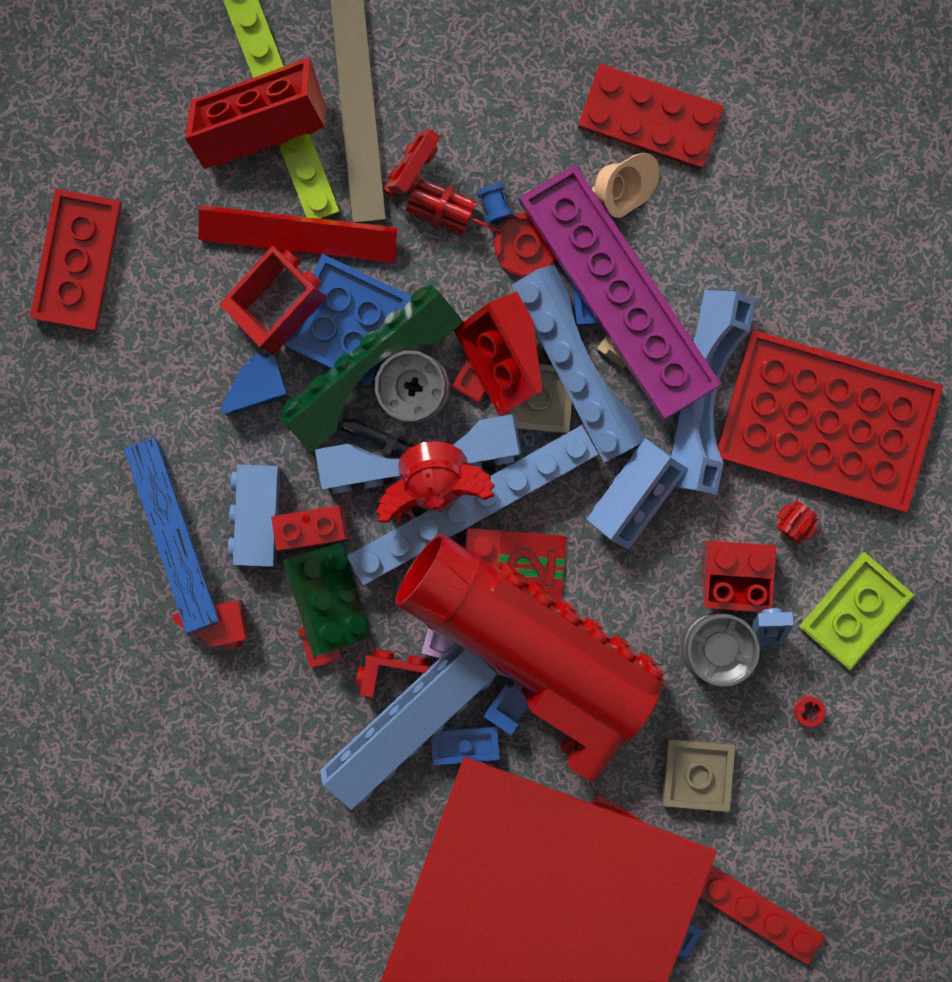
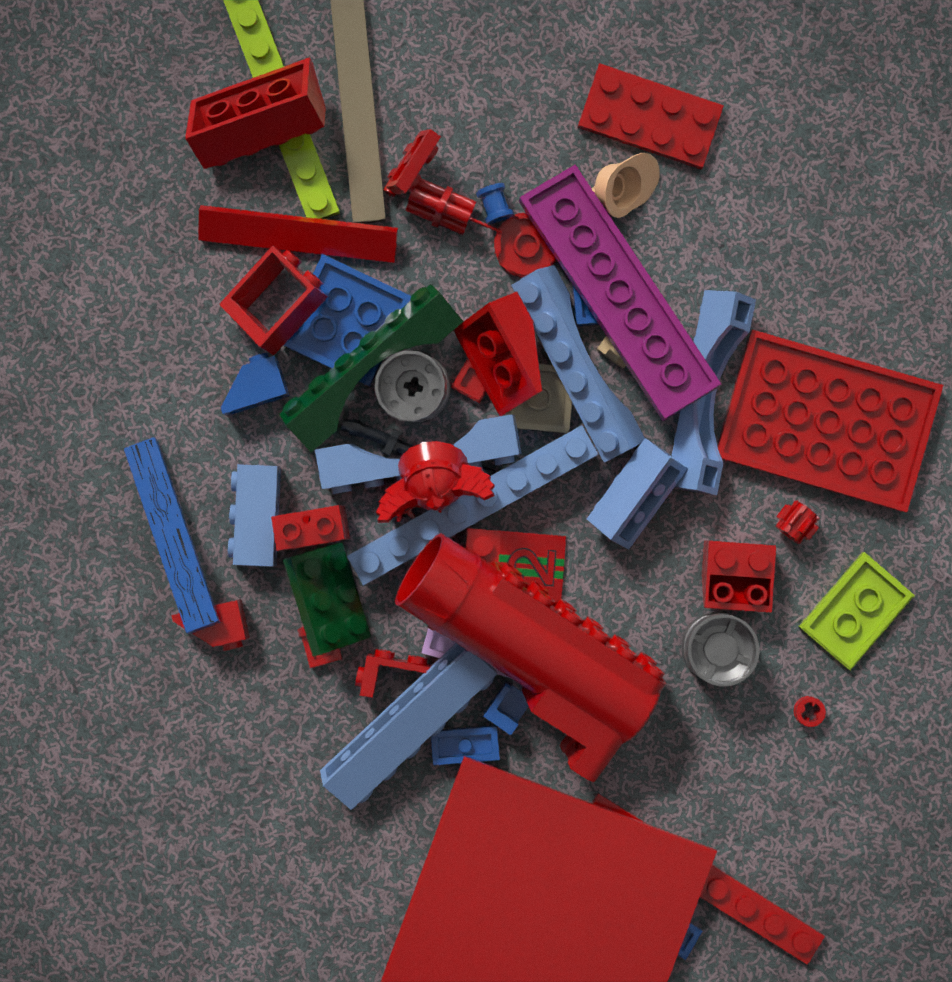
red plate [30,188,123,332] -> none
dark tan plate [662,738,735,812] -> none
medium blue plate [752,608,794,646] -> none

